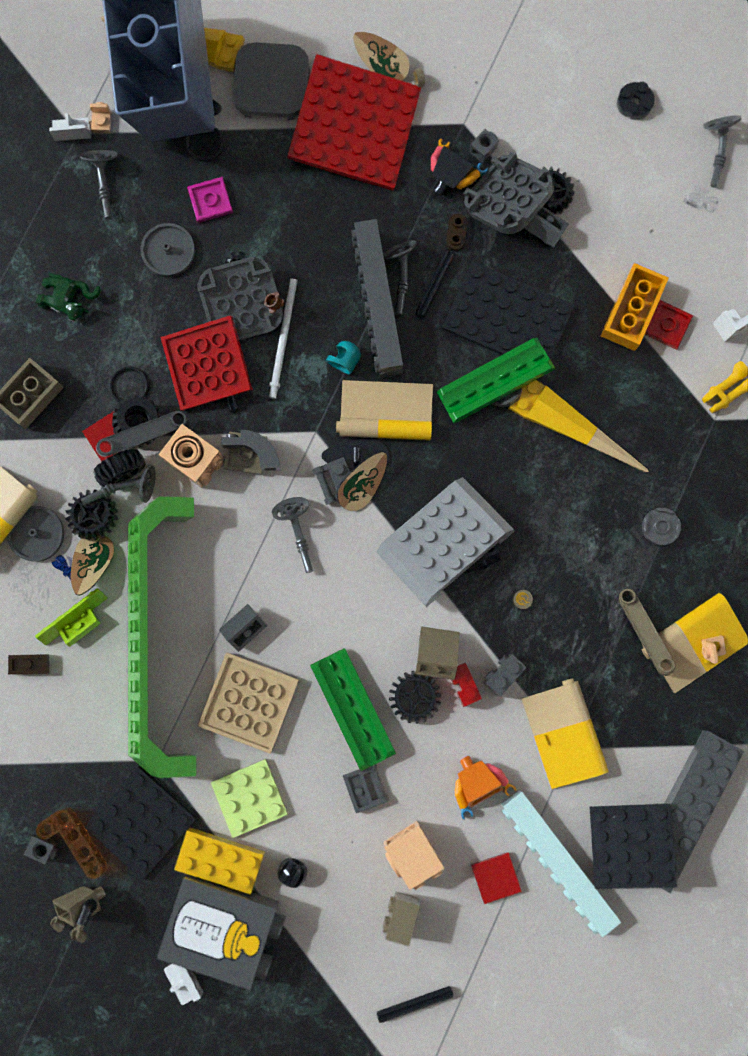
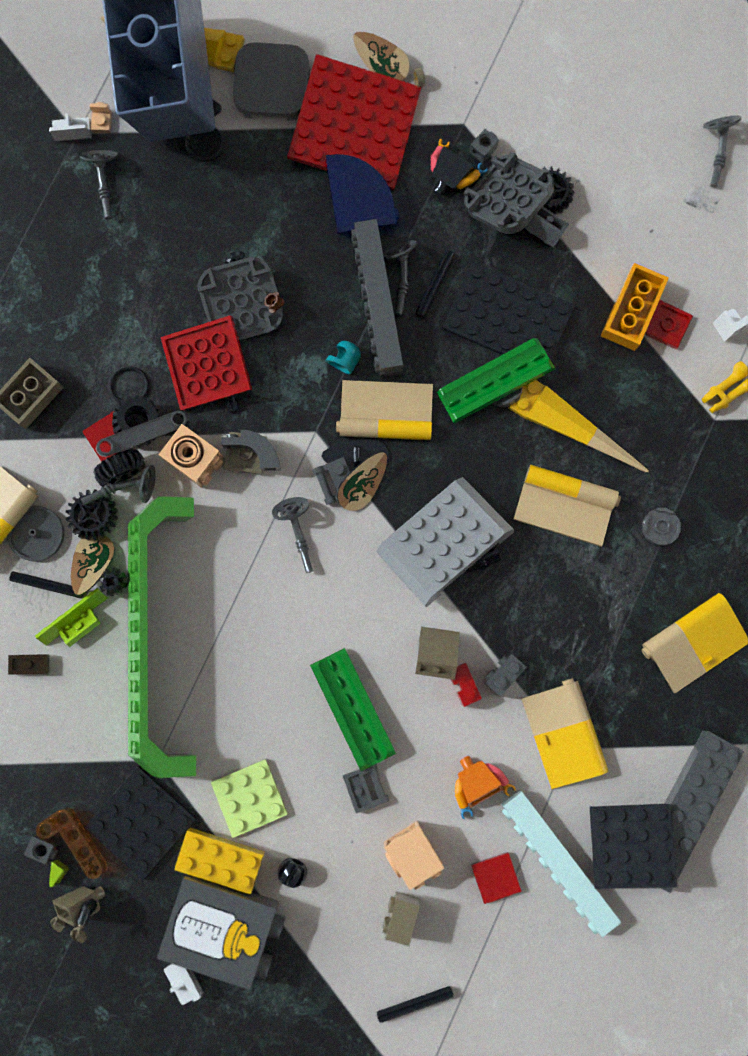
dark green animal [35,273,101,322] -> none
clear blue piece [51,555,71,580] -> none
dark grey piece [140,223,195,277] -> none
dark pink tile [187,177,233,223] -> none
tan plate [198,652,299,754] -> none
dark grey brick [219,604,267,652] -> none
white bar [269,279,297,399] -> none
black gear [389,671,442,724] -> none
dark brown plate [446,214,467,252] -> none
dark tan tile [513,590,533,609] -> none
black plate [617,81,655,120] -> none
dark tan piece [618,589,675,676] -> none
light nougat bracket [701,635,726,664] -> none
none -> black axle [9,571,84,599]
none -> lime slope [49,860,69,887]
none -> black piece [99,568,128,597]
none -> clear blue brick [326,154,399,234]
none -> tan door [513,464,621,547]

